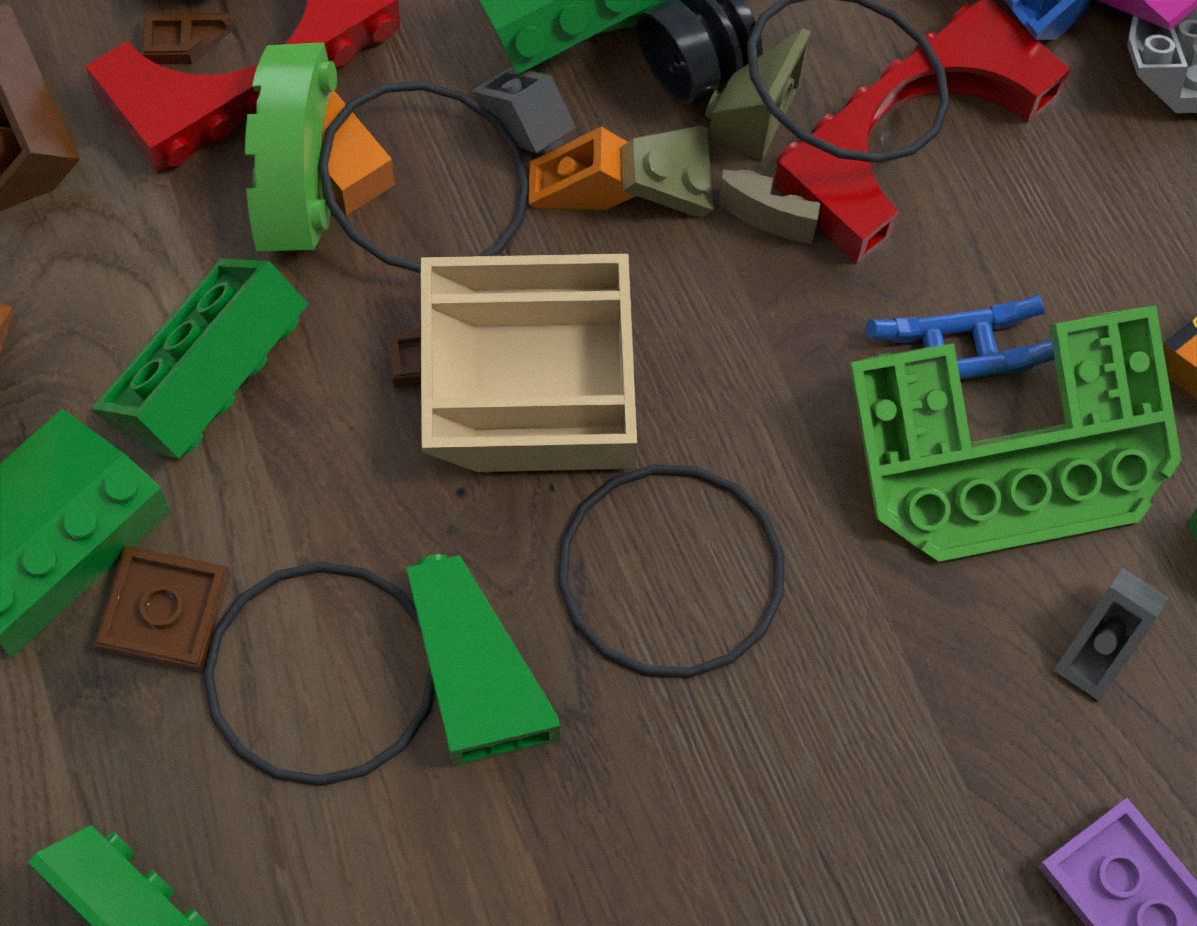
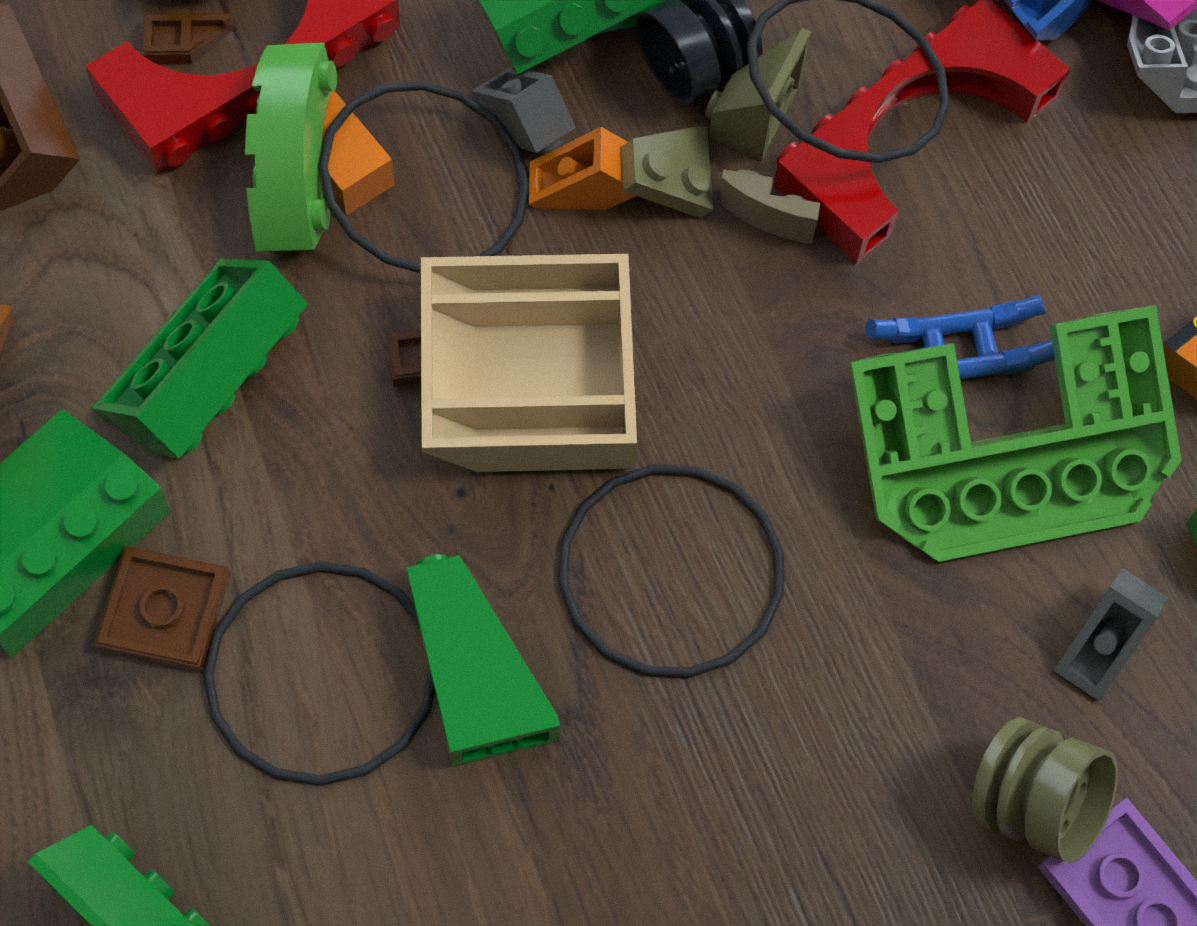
none -> olive wheel [972,717,1118,864]

